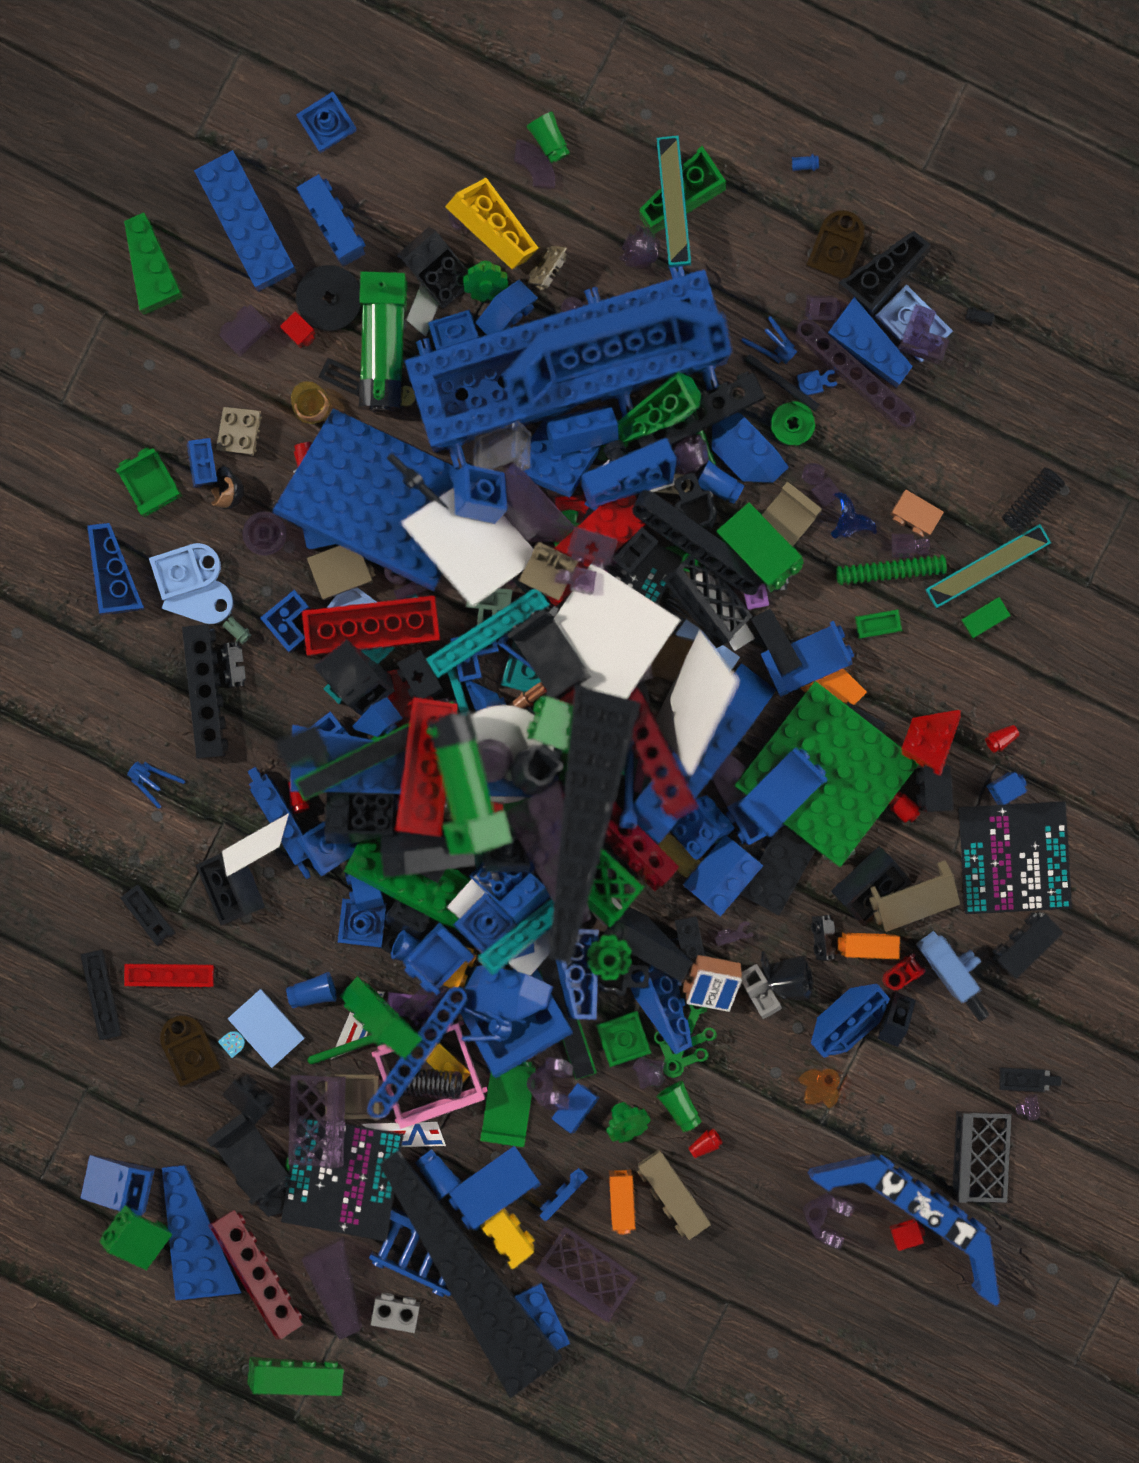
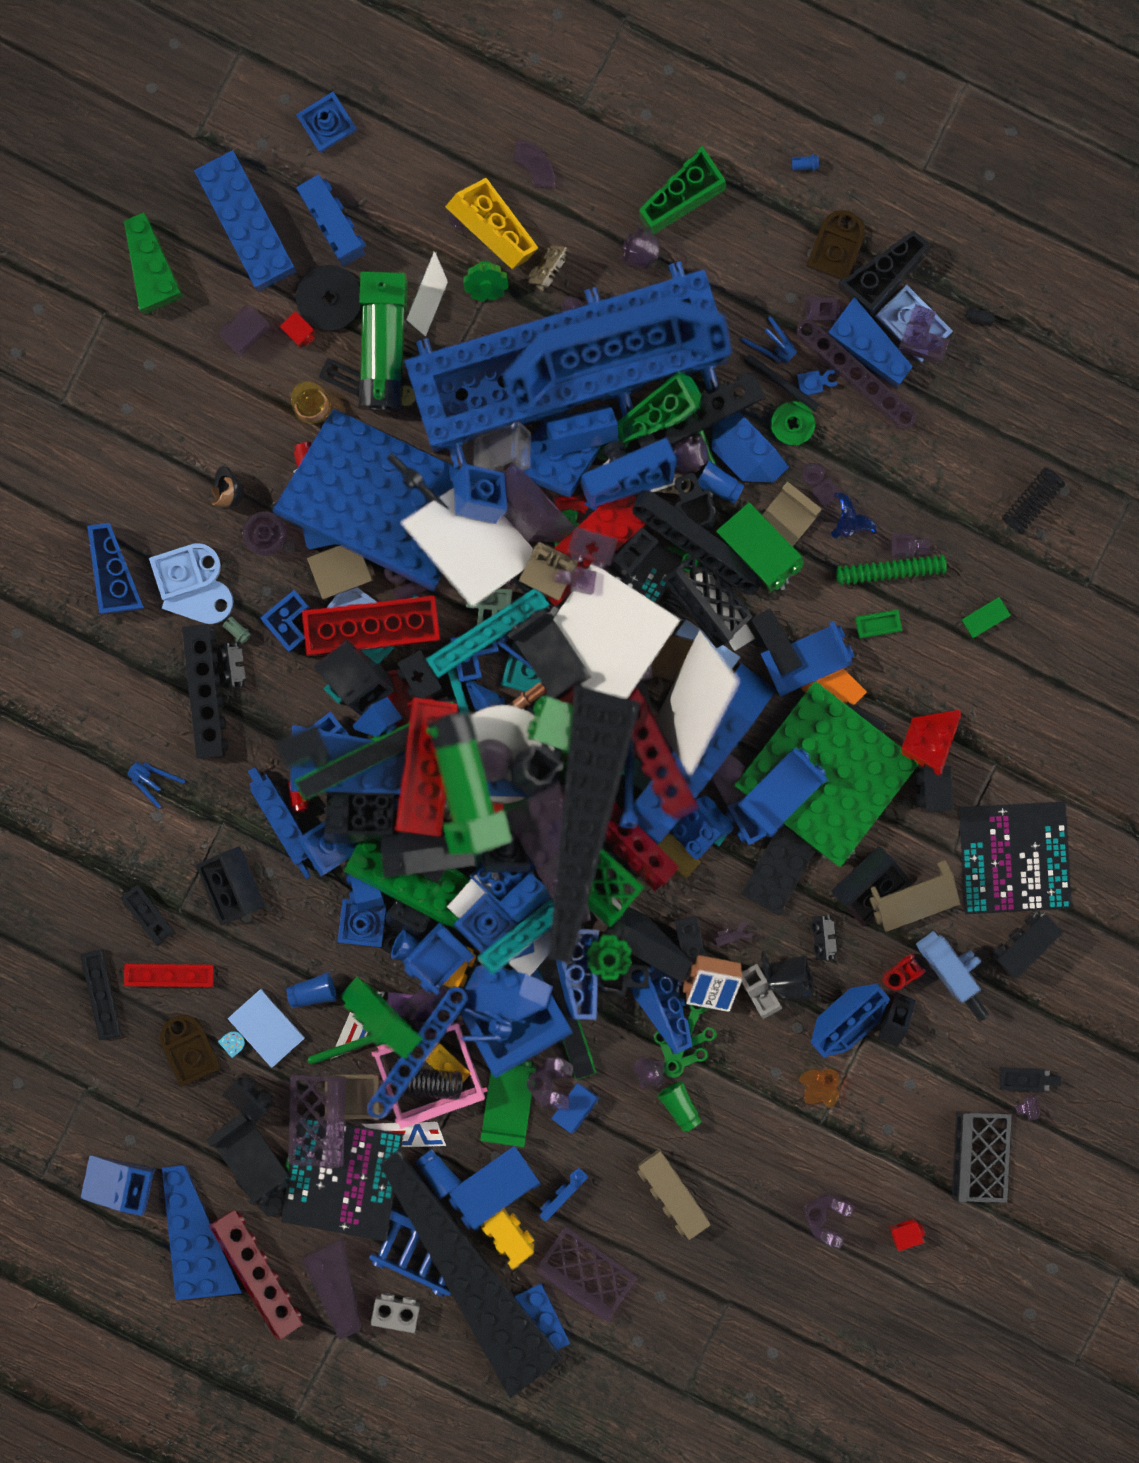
green panel [100,1205,173,1270] -> none
green panel [115,447,182,518] -> none
blue hinge [187,438,217,488] -> none
dark tan hinge [216,407,262,456] -> none
white sticker [222,813,289,876] -> none
green wedge [247,1357,344,1396] -> none
black slope [396,227,468,309] -> none
blue plate [428,310,479,351] -> none
blue brick [475,280,537,335] -> none
green plant [526,112,570,164] -> none
green plate [596,1011,652,1067] -> none
green plant [606,1102,651,1143] -> none
orange window [609,1169,635,1234] -> none
magenta tile [633,757,645,793] -> none
olive tile [657,135,691,268] -> none
blue slope [682,835,763,916] -> none
red cone [688,1129,723,1158] -> none
medium lavender tile [744,584,769,610] -> none
blue slope [807,1154,1000,1306] -> none
orange window [837,932,900,959] -> none
red brick [888,791,920,823] -> none
nougat brick [890,490,944,537] -> none
olive tile [925,524,1051,608] -> none
red cone [985,725,1020,753] -> none
blue brick [986,772,1027,805] -> none

